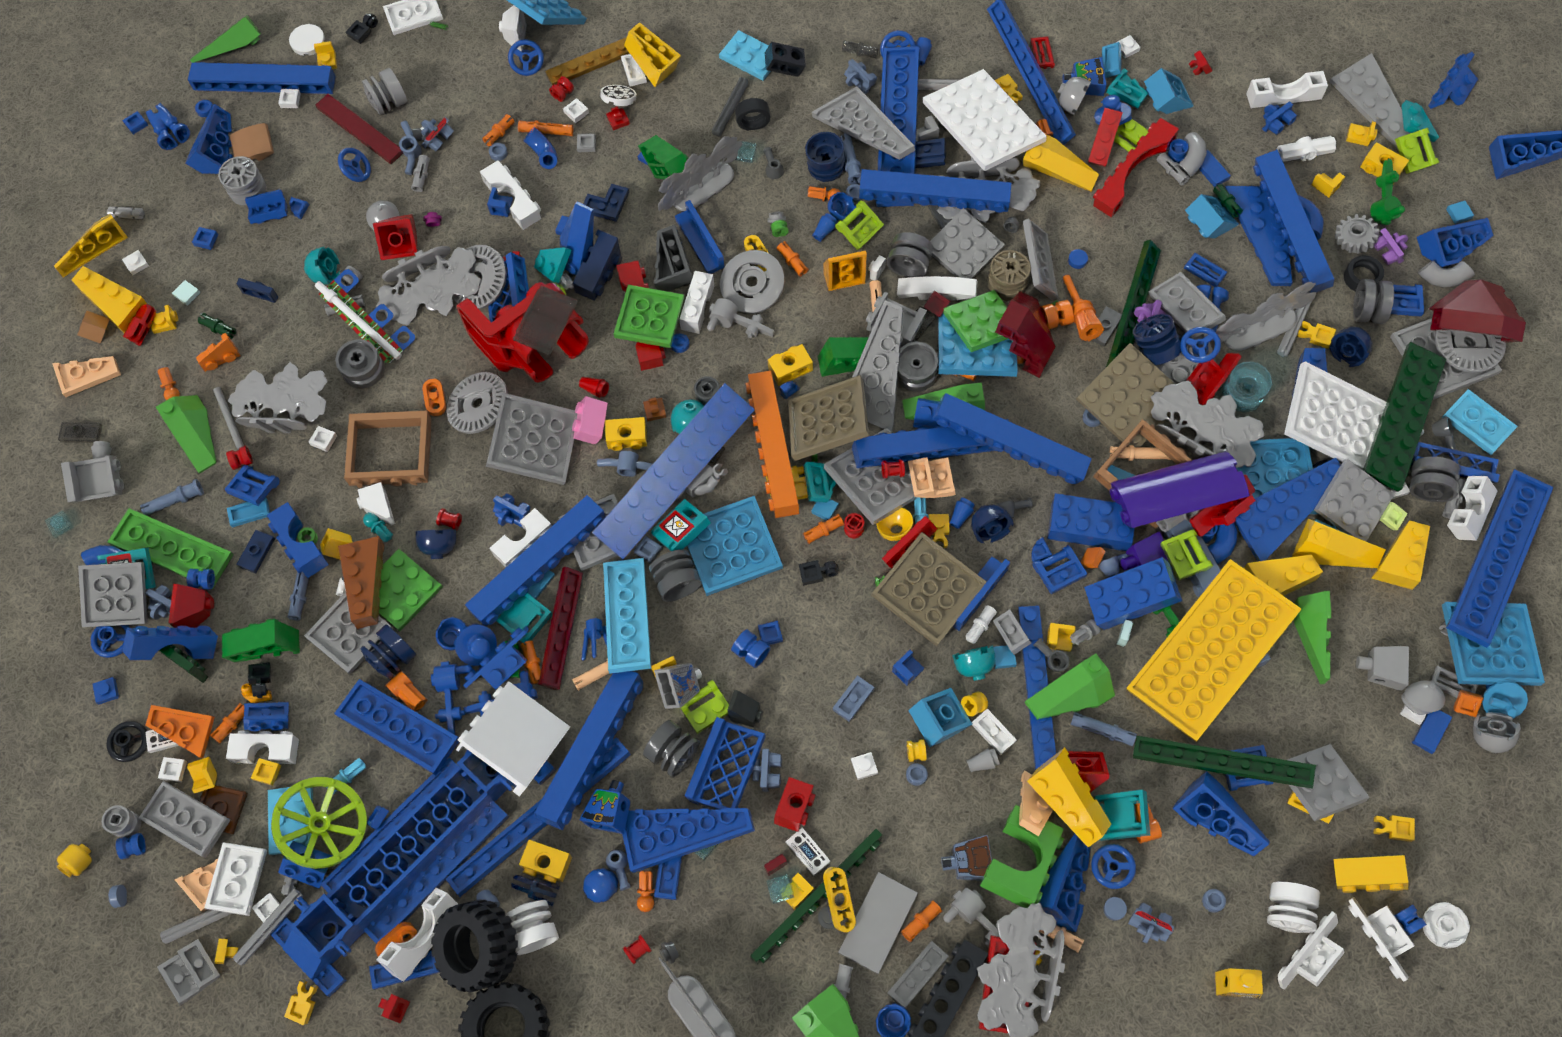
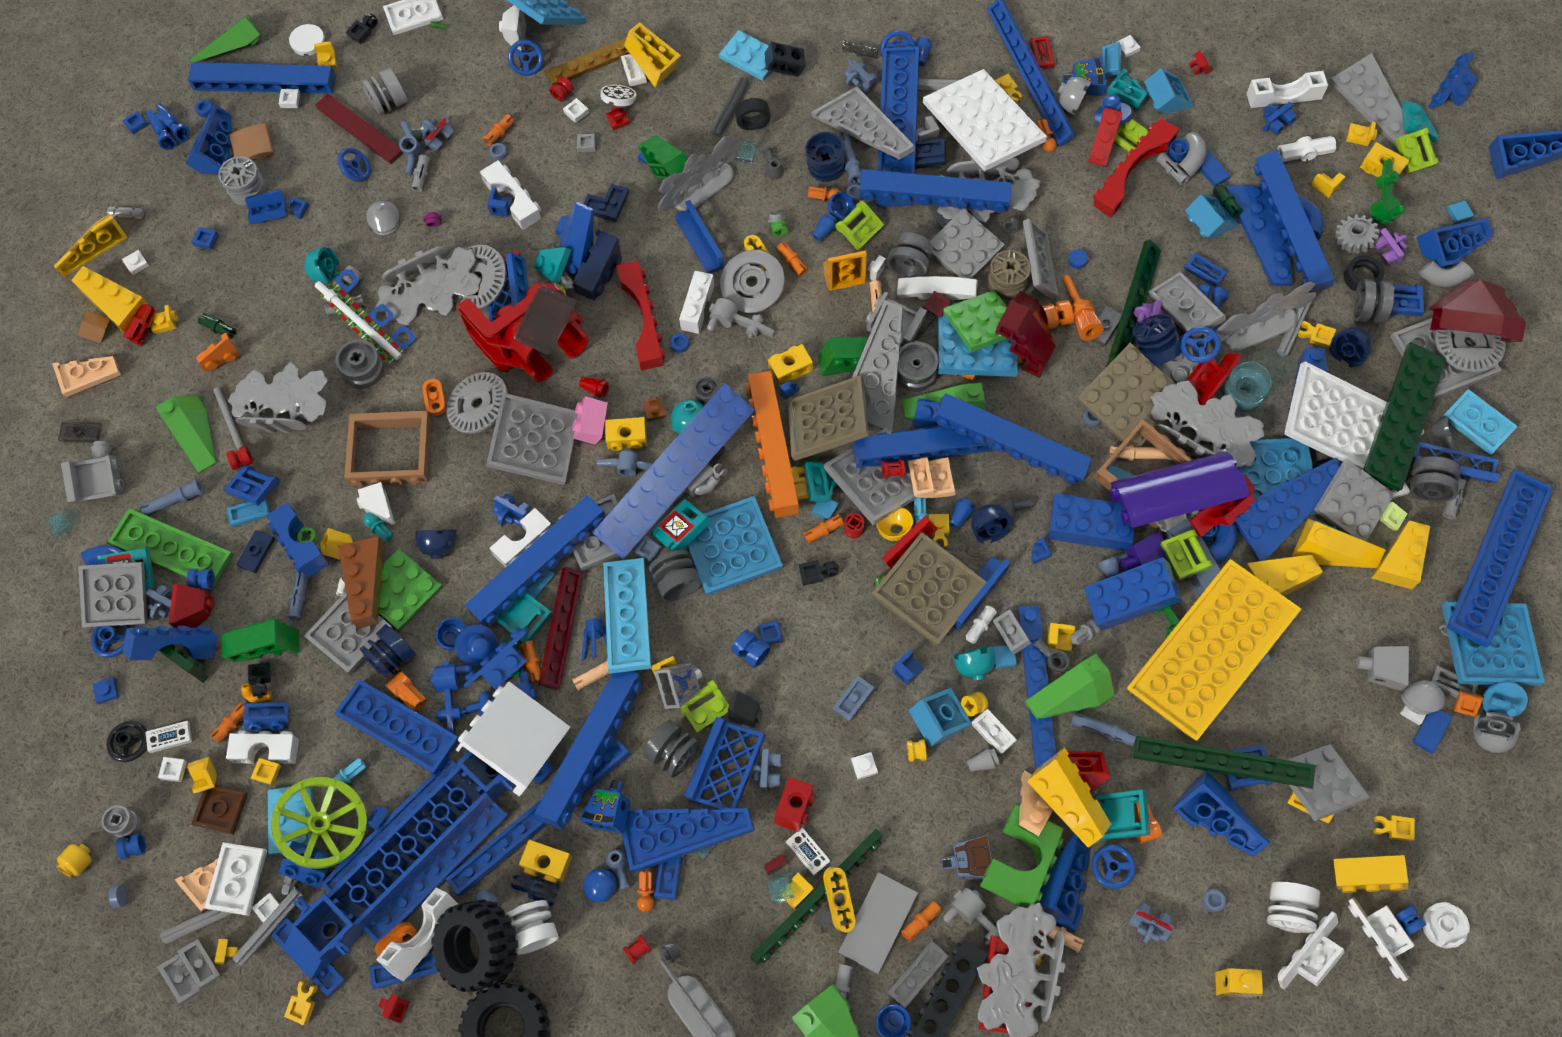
light grey tile [138,781,230,858] -> none
orange wing [145,705,215,759] -> none
orange axle [158,367,180,400] -> none
light aqua tile [172,280,200,306] -> none
dark blue plate [236,278,278,303] -> none
white plate [309,426,337,452] -> none
red slope [373,214,418,260] -> none
red bush [436,508,462,531] -> none
orange pin [518,120,574,137] -> none
blue cylinder [523,127,558,169] -> none
bright green plate [614,285,684,348] -> none
dark grey wedge [654,224,693,292] -> none
sand blue tile [906,763,928,786] -> none
yellow wedge [1023,135,1099,192] -> none
blue plate [1032,545,1087,594] -> none
orange tile [1081,547,1105,569] -> none
sand blue tile [1103,897,1127,921] -> none
light aqua tile [1117,620,1133,647] -> none
bright green wedge [1294,591,1331,684] -> none
white arch [1447,476,1497,541] -> none

